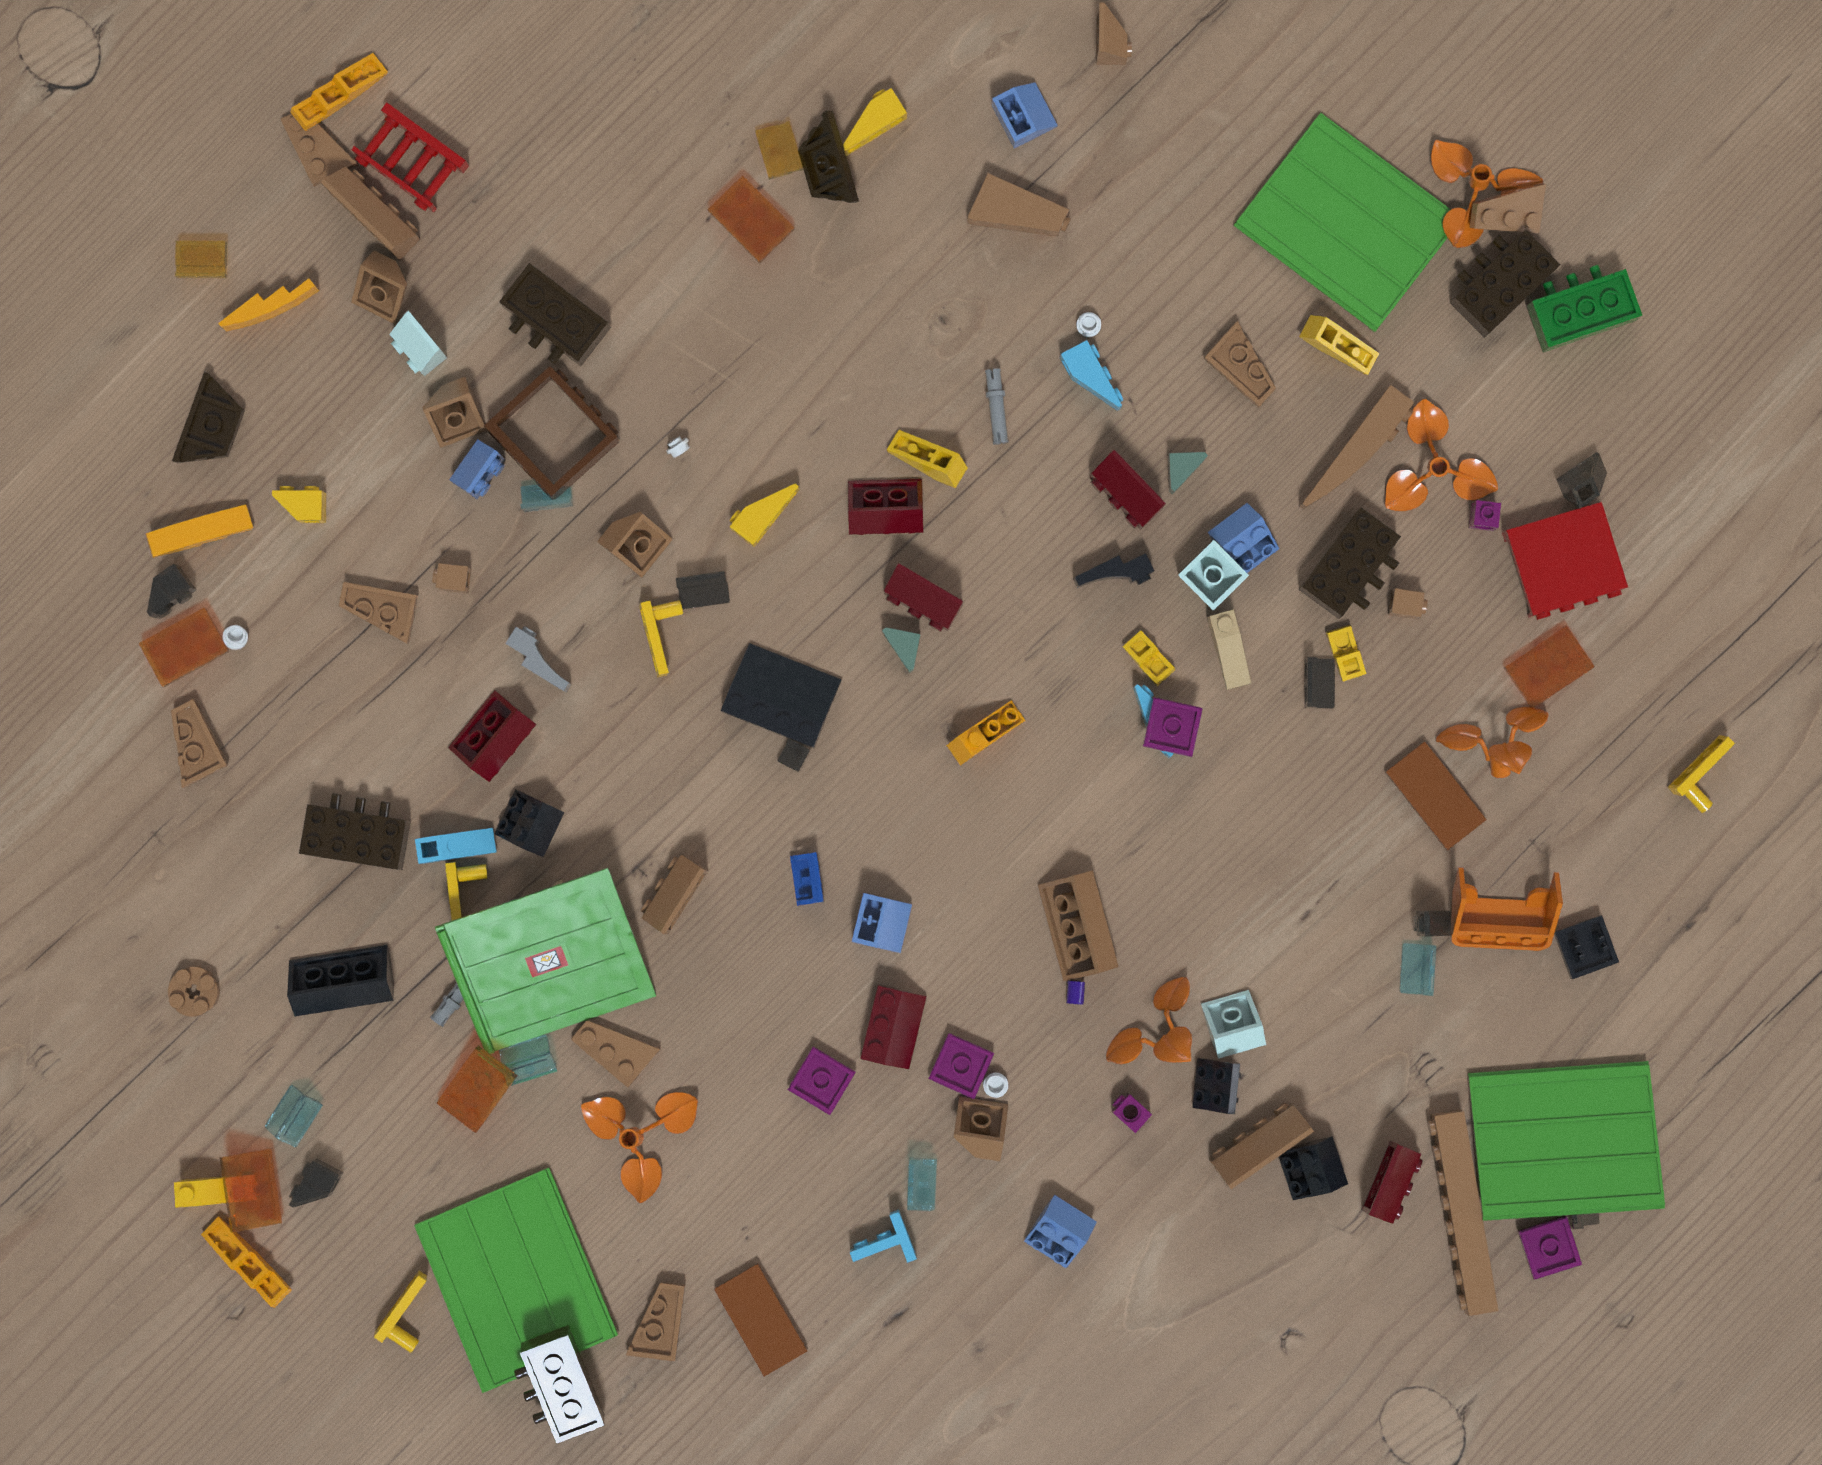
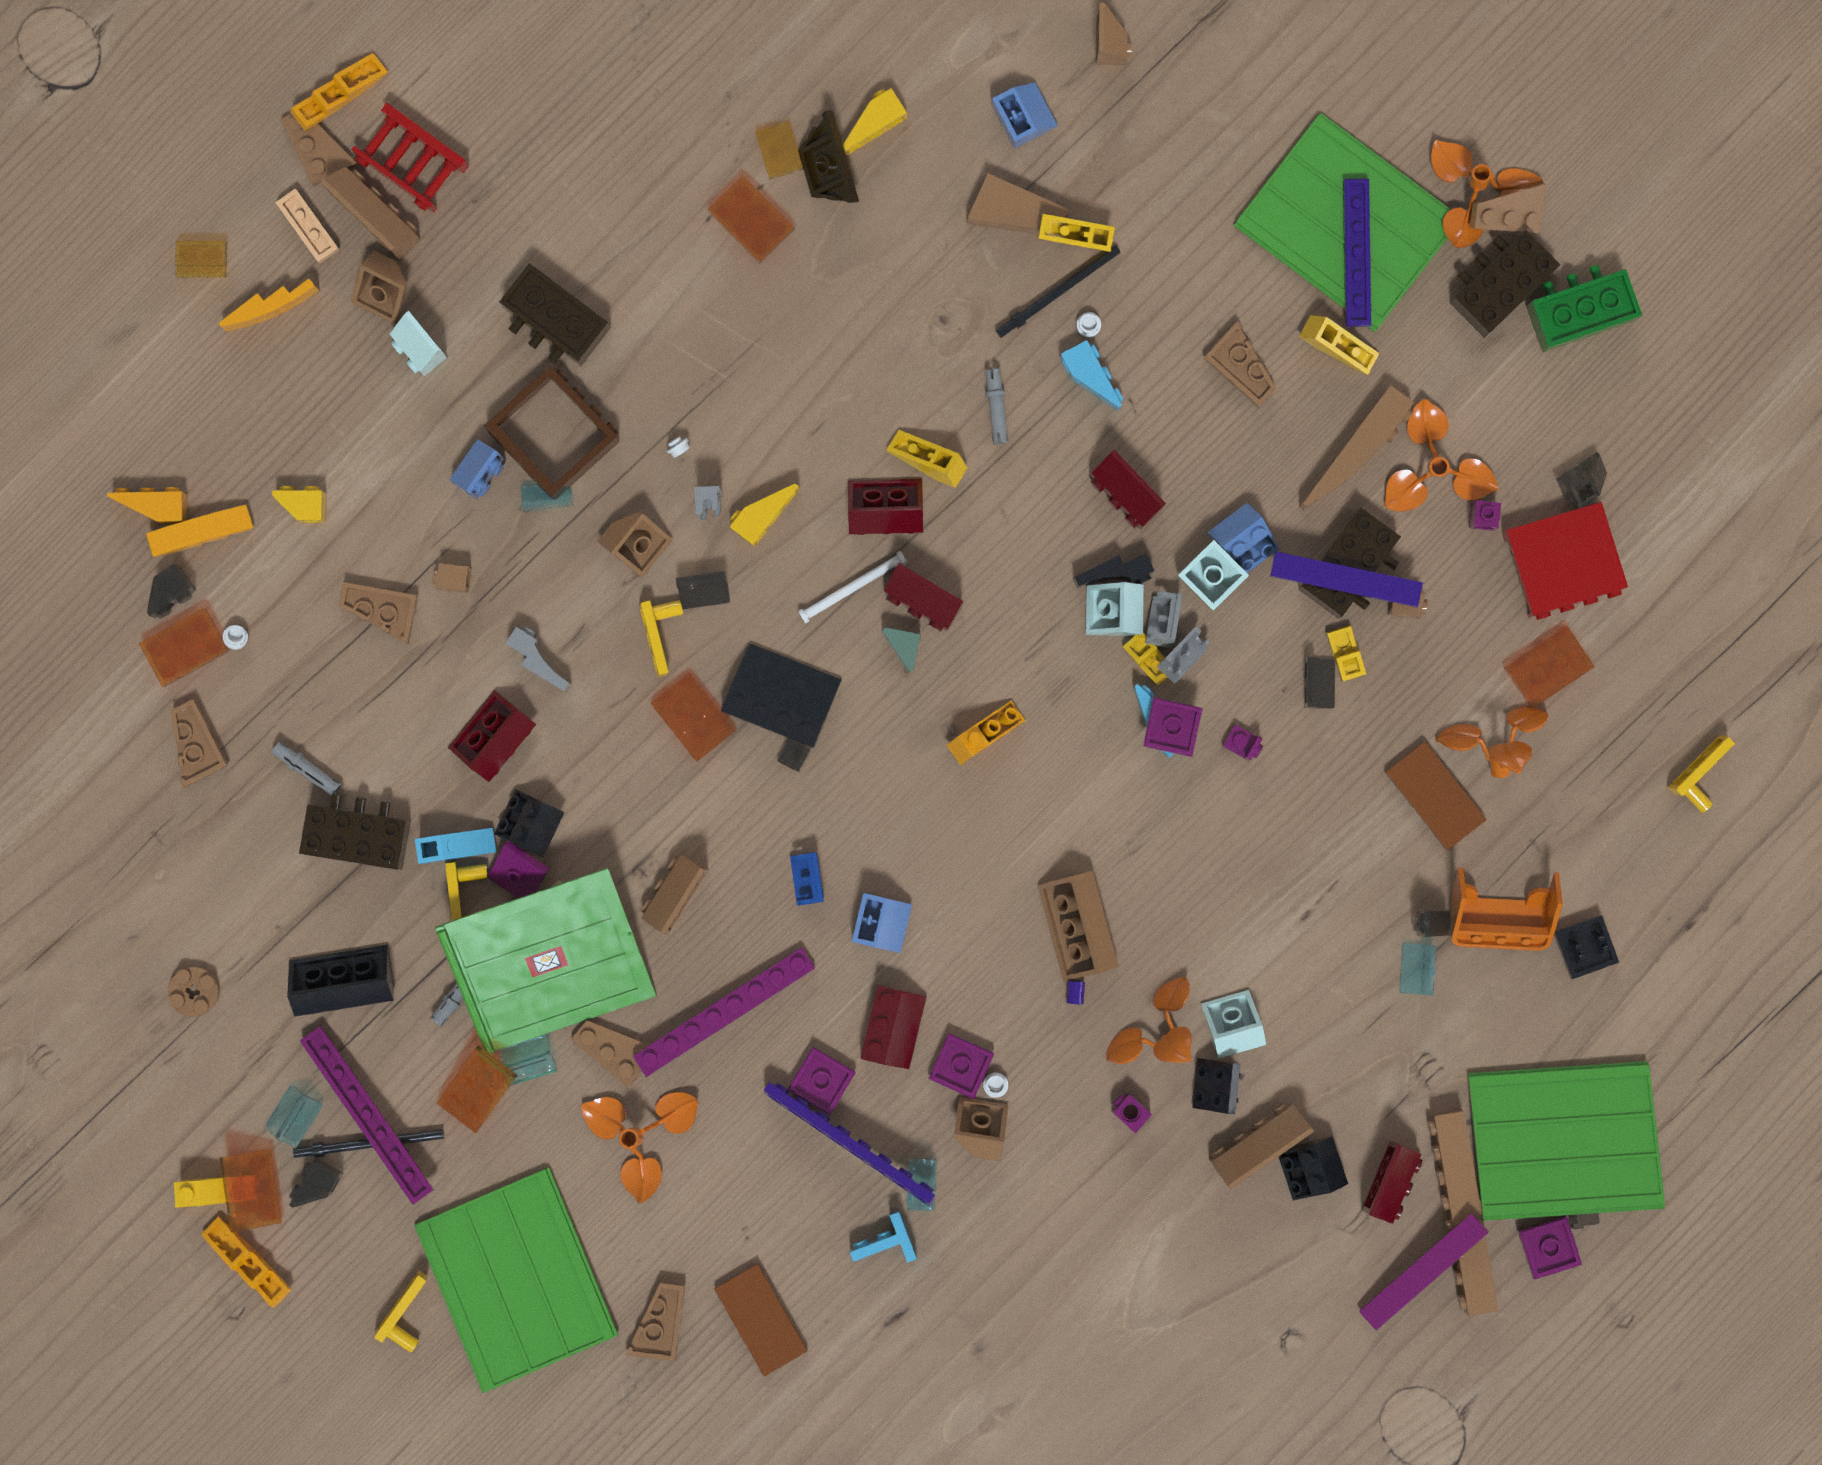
dark brown wing [172,372,245,463] -> none
medium nougat slope [422,377,487,448] -> none
piece [514,1325,605,1443] -> none
medium blue slope [1024,1195,1097,1268] -> none
sand green slope [1167,452,1208,495] -> none
tan slope [1207,609,1251,690] -> none
none -> light orange slope [107,487,188,524]
none -> light grey pin [271,741,342,796]
none -> light nougat plate [275,188,340,264]
none -> black bar [293,1129,444,1158]
none -> magenta plate [300,1026,434,1205]
none -> magenta plate [487,841,550,898]
none -> magenta plate [633,947,815,1077]
none -> clear orange plate [651,673,736,762]
none -> light grey hinge [694,486,723,520]
none -> dark purple plate [764,1082,935,1207]
none -> white bar [798,550,907,624]
none -> black bar [995,245,1120,338]
none -> yellow slope [1038,214,1115,252]
none -> light aqua slope [1086,582,1144,636]
none -> light grey hinge [1145,591,1182,648]
none -> light grey hinge [1157,626,1210,684]
none -> magenta bracket [1222,725,1263,761]
none -> dark purple tile [1270,552,1423,608]
none -> dark purple tile [1343,179,1371,327]
none -> magenta tile [1359,1213,1489,1330]

